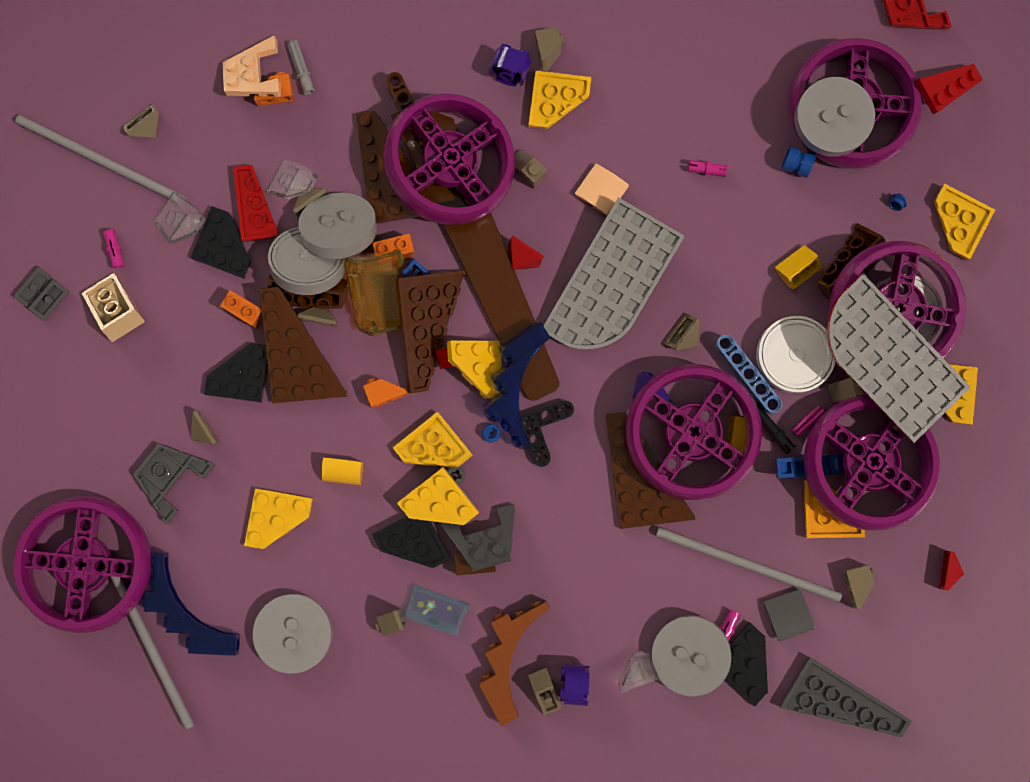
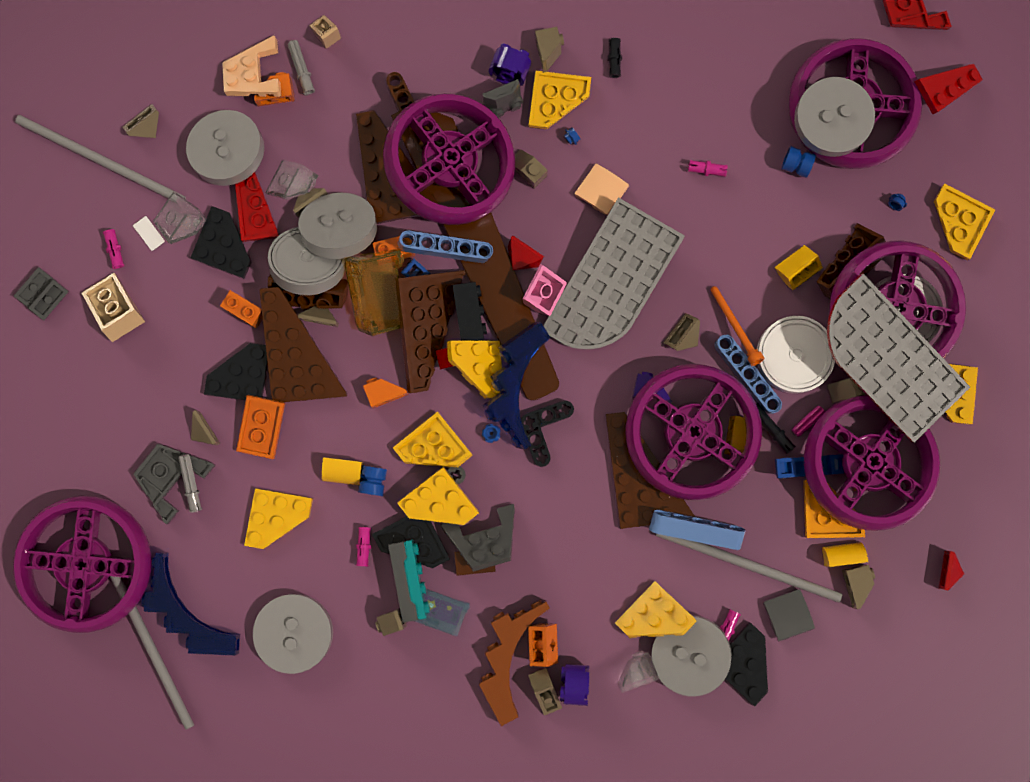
dark grey wing [779,657,912,738] -> none
none -> white sticker [133,216,165,251]
none -> light grey axle [178,455,202,513]
none -> light grey brick [186,110,264,186]
none -> orange tile [236,395,286,459]
none -> tan slope [309,15,341,49]
none -> dark pink pin [356,527,371,567]
none -> blue wheel [358,466,387,496]
none -> piece [388,539,430,623]
none -> medium blue beam [398,231,493,263]
none -> black brick [453,281,487,341]
none -> dark grey slope [482,79,524,118]
none -> bright pink slope [523,264,567,316]
none -> orange brick [528,623,558,667]
none -> blue plate [564,127,580,145]
none -> black pin [607,38,622,78]
none -> yellow plate [615,581,697,638]
none -> medium blue beam [649,510,746,550]
none -> orange piece [711,286,765,366]
none -> yellow brick [822,542,869,567]

